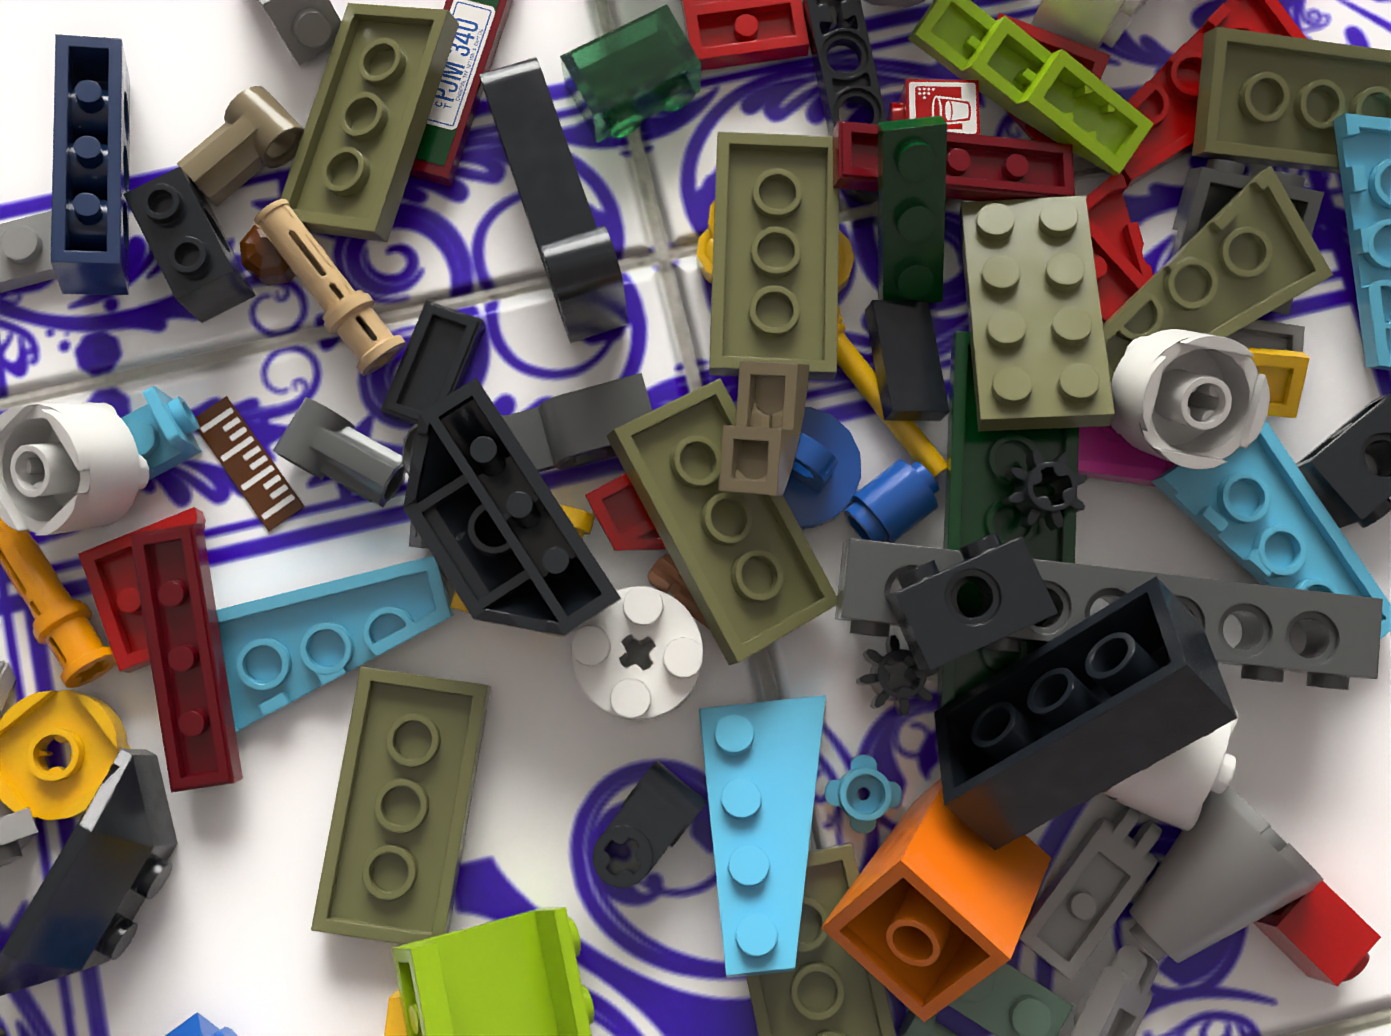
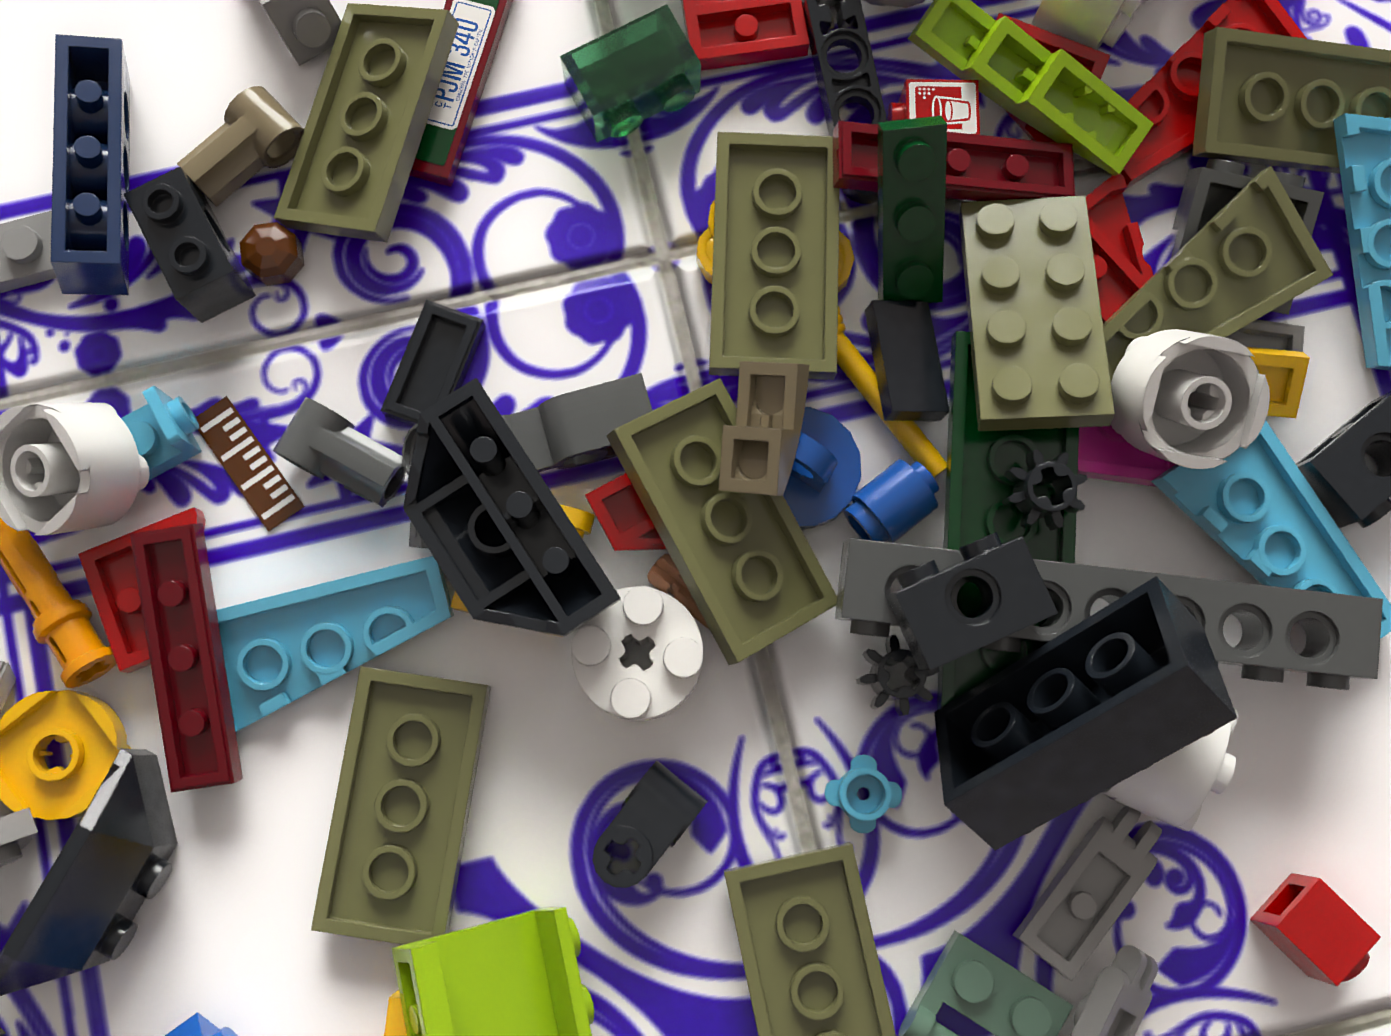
tan pin [254,199,407,376] -> none
black beam [479,57,628,343] -> none
medium azure wing [699,695,826,978] -> none
orange slope [821,778,1051,1022] -> none
light grey cone [1129,786,1324,963] -> none

